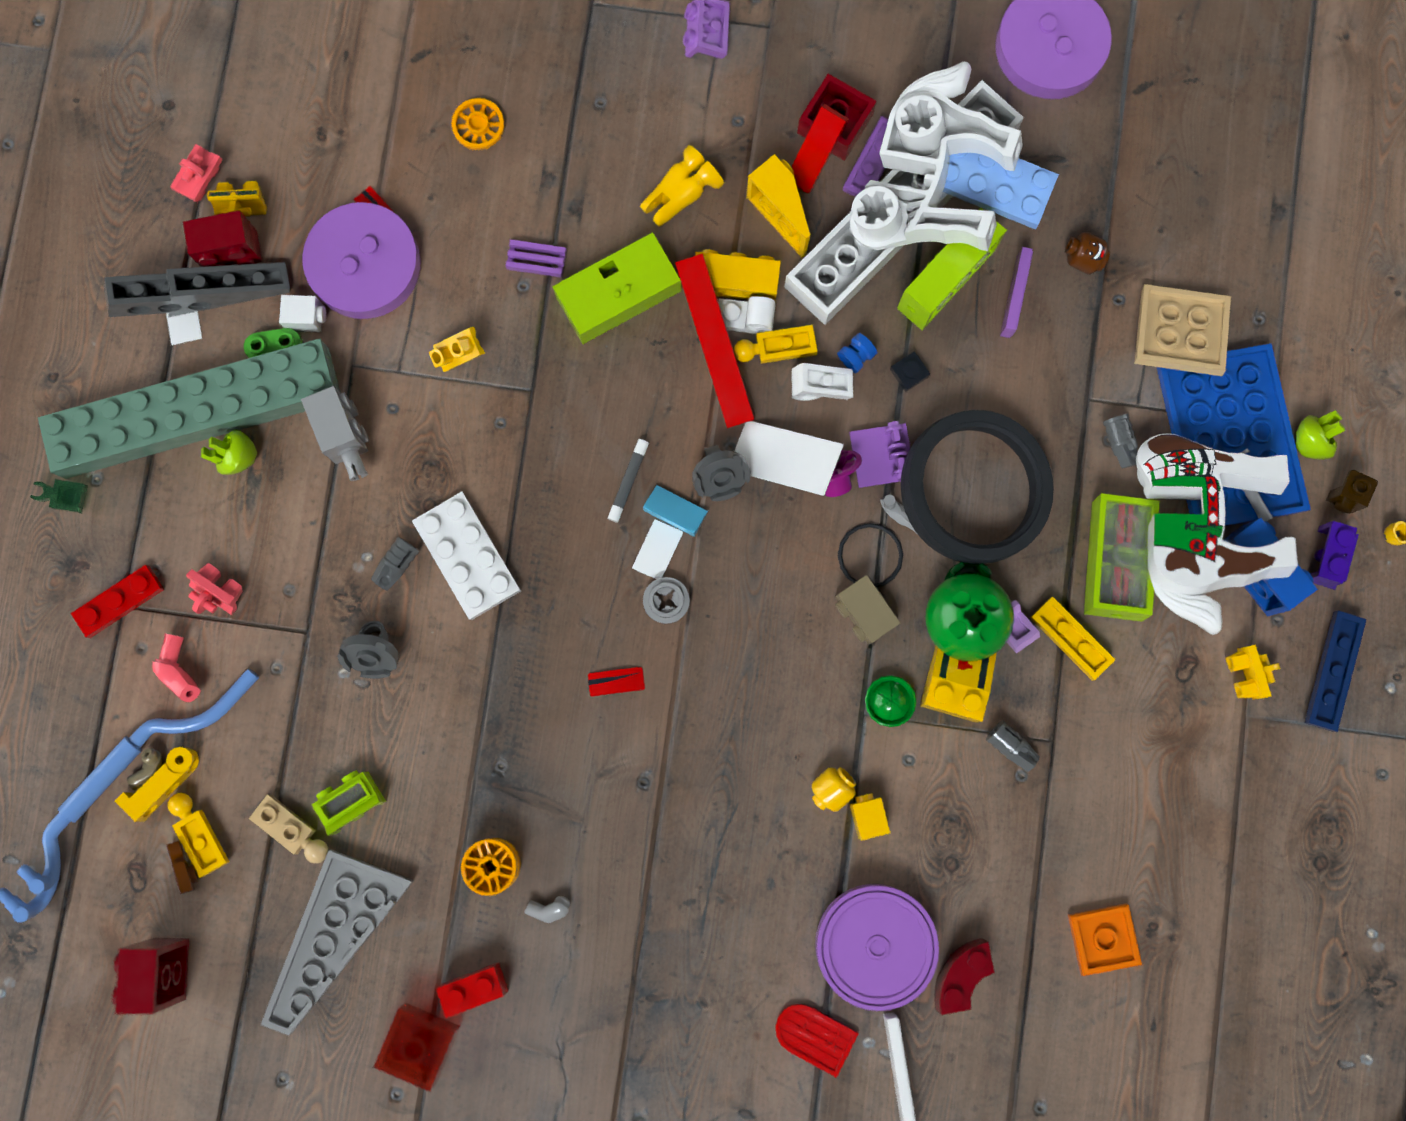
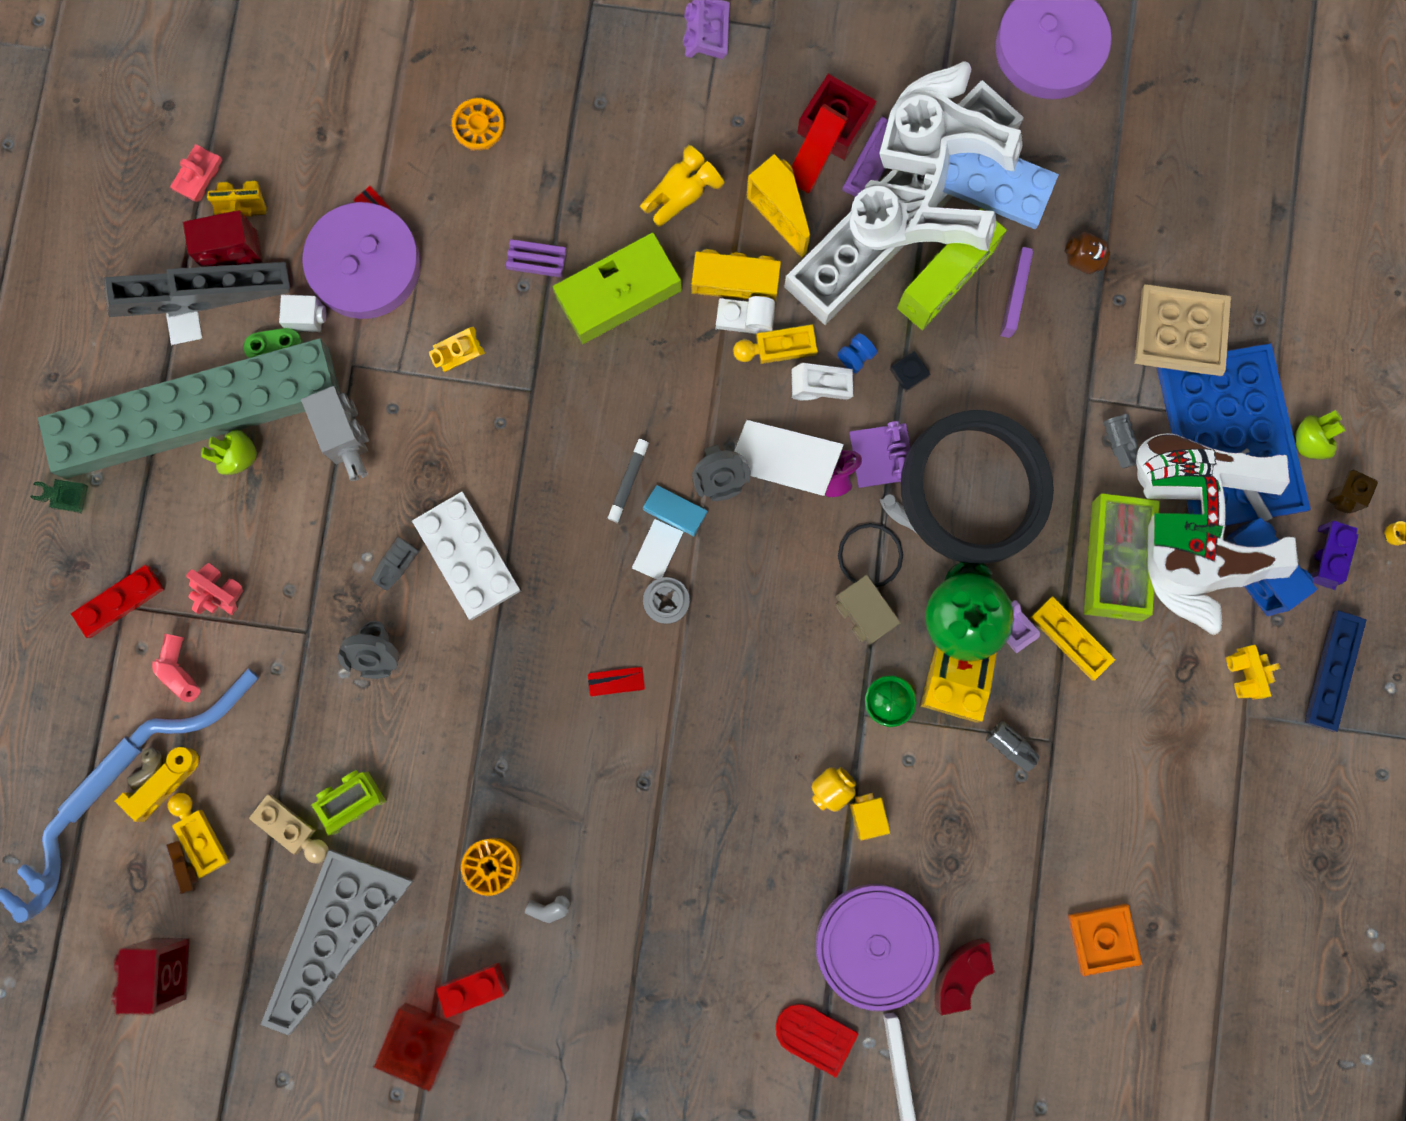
red tile [675,253,755,428] -> none

